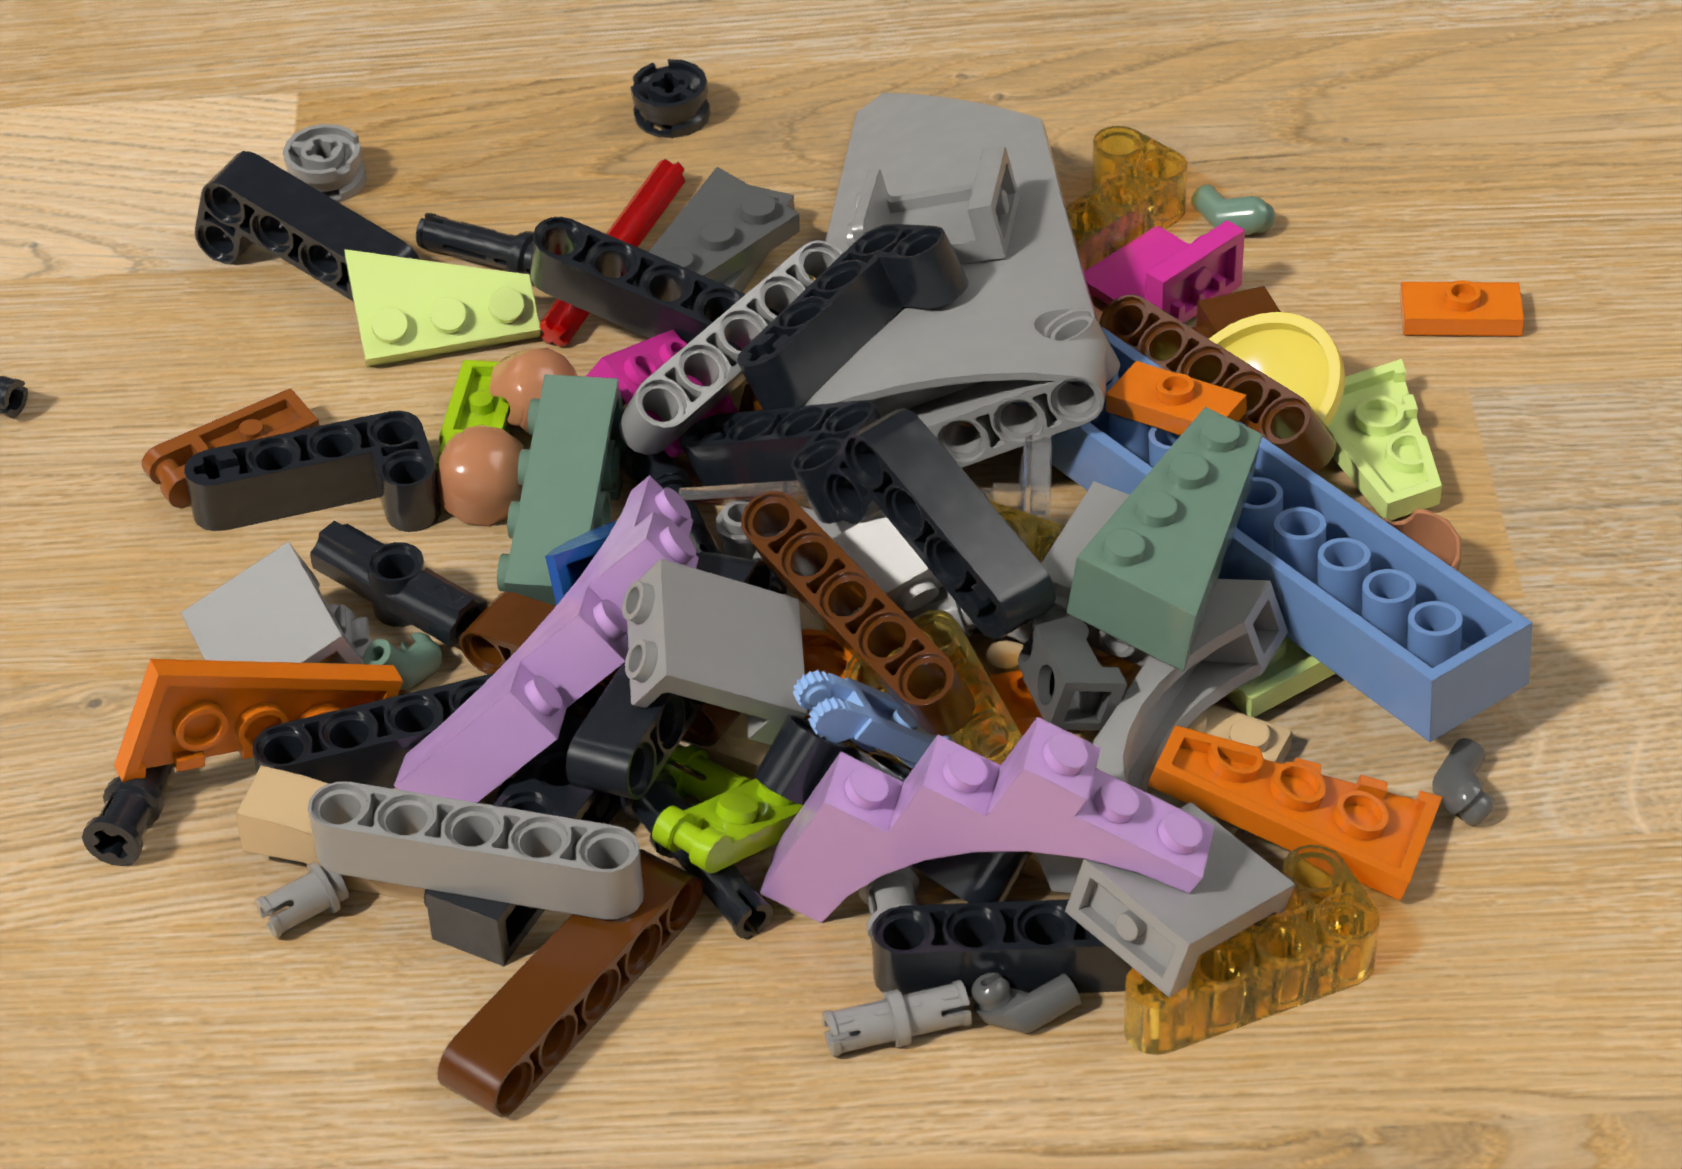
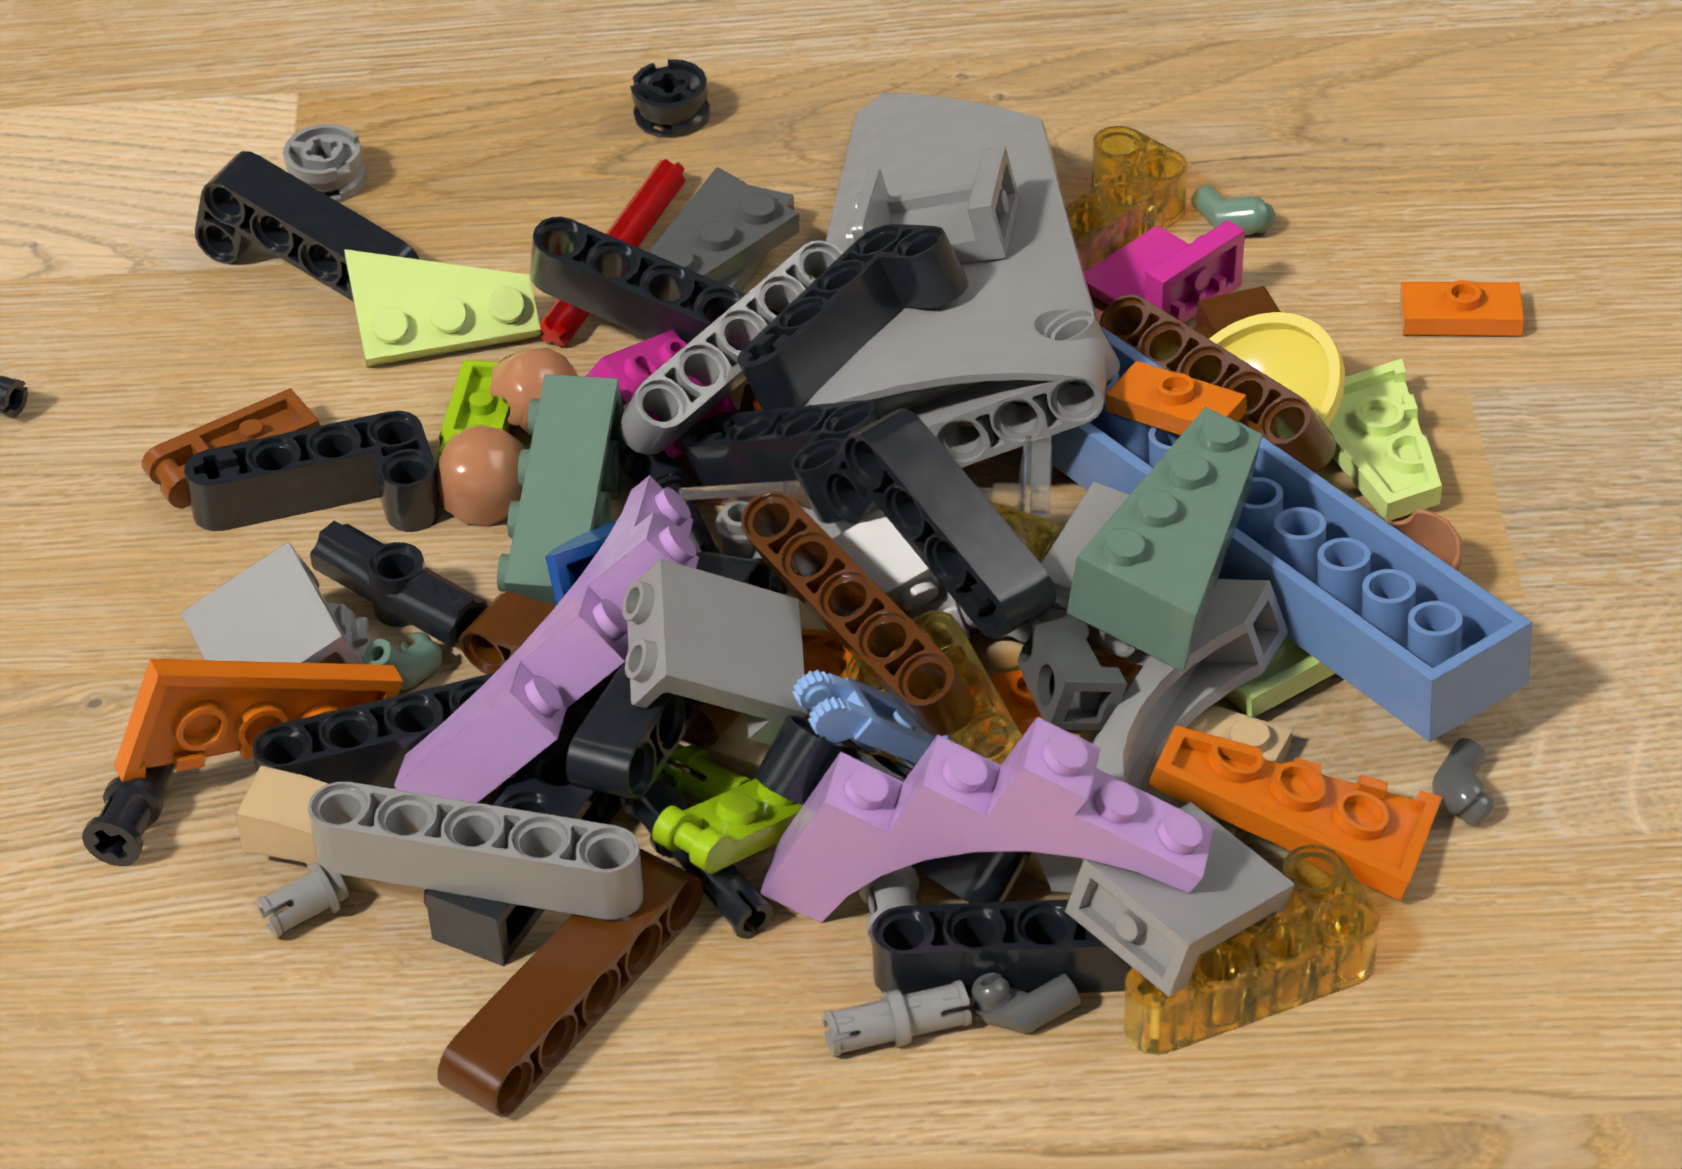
black pin [416,213,534,279] -> none

